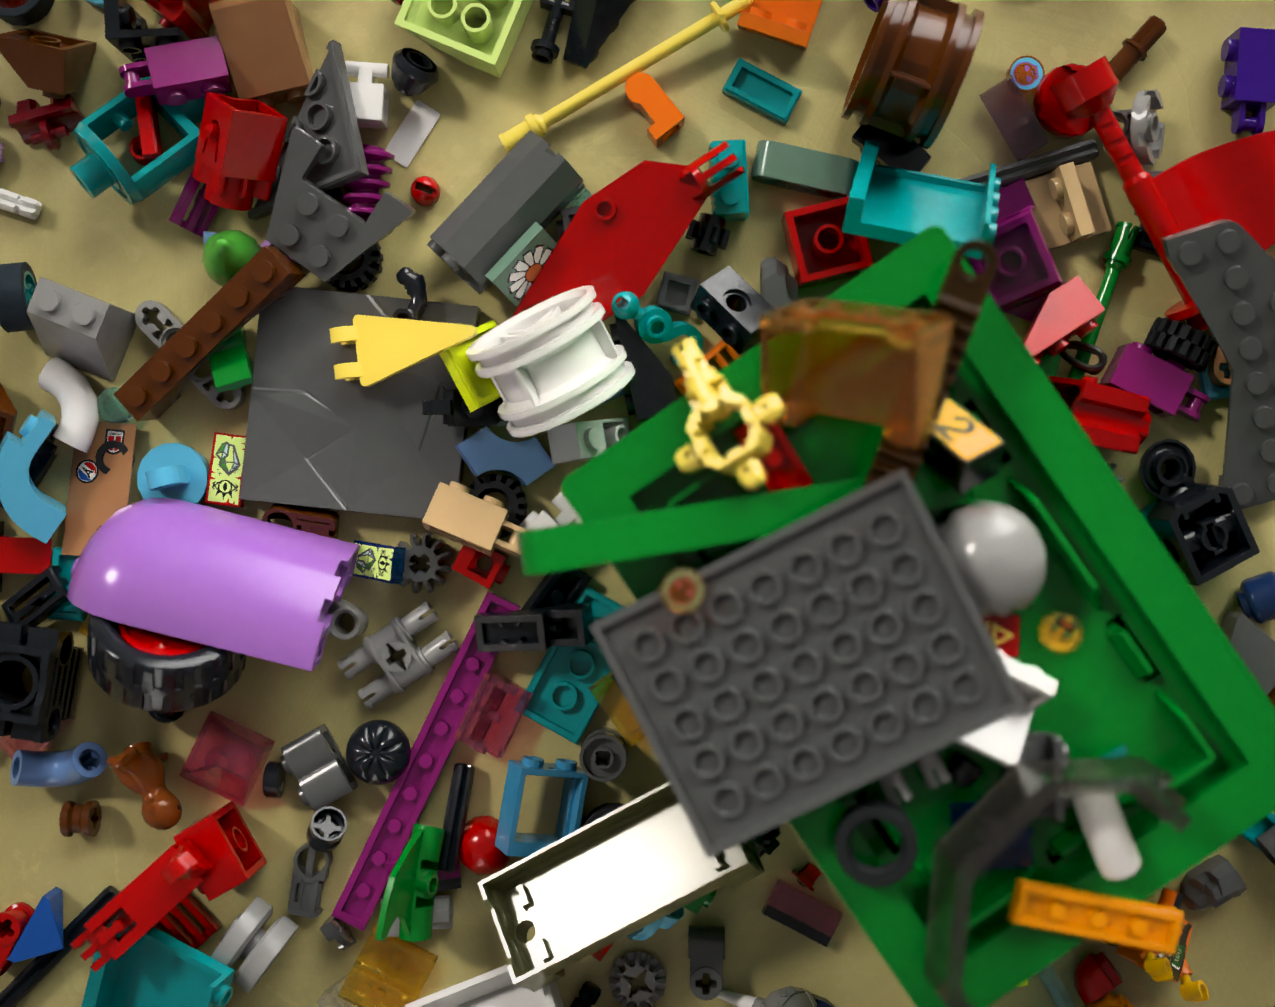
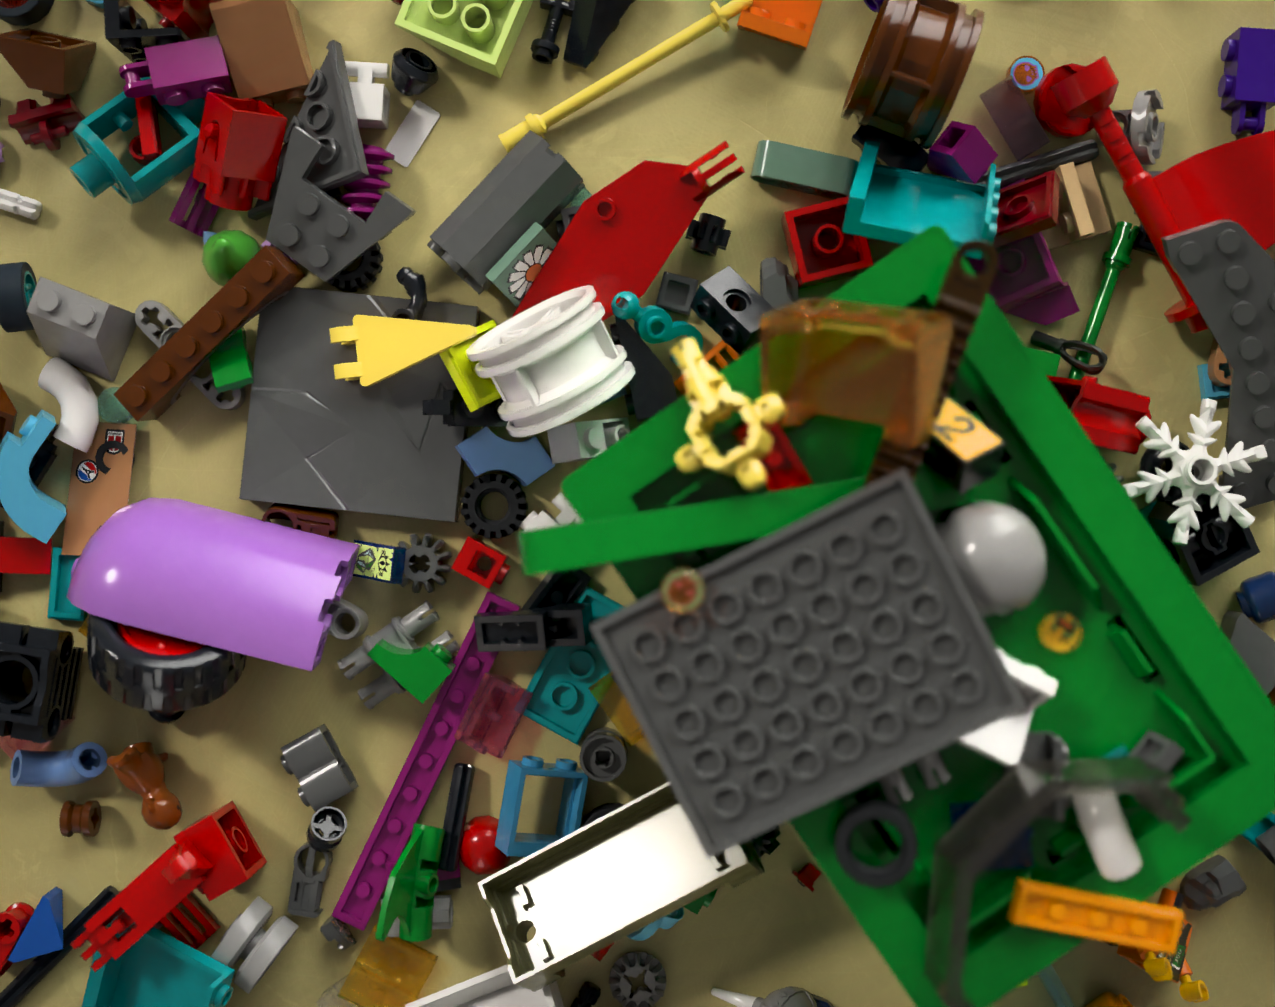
black tile [1,566,69,627] -> none
medium azure tile [137,443,210,504] -> none
clear pink slope [179,711,275,807] -> none
tile [205,432,246,508] -> none
black tile [263,761,286,798] -> none
black piece [346,720,411,785] -> none
red hinge [410,176,440,207] -> none
tan brick [422,481,528,557] -> none
orange leg [625,72,685,148] -> none
dark grey piece [688,926,725,1000] -> none
teal brick [708,139,750,222] -> none
teal tile [722,58,802,126] -> none
clear pink tile [762,879,843,947] -> none
black hinge [947,751,985,788] -> none
red tile [981,614,1020,657] -> none
slope [1022,275,1106,365] -> none
red piece [1073,951,1122,1004] -> none
magenta brick [1099,342,1210,422] -> none
reddish brown axle [1109,15,1167,84] -> none
black tyre [1143,317,1218,372] -> none
none -> green arch [367,638,456,704]
none -> magenta slope [927,120,998,184]
none -> dark red tile [992,170,1060,248]
none -> white piece [1122,399,1268,546]
none -> dark grey tile [1124,730,1184,784]

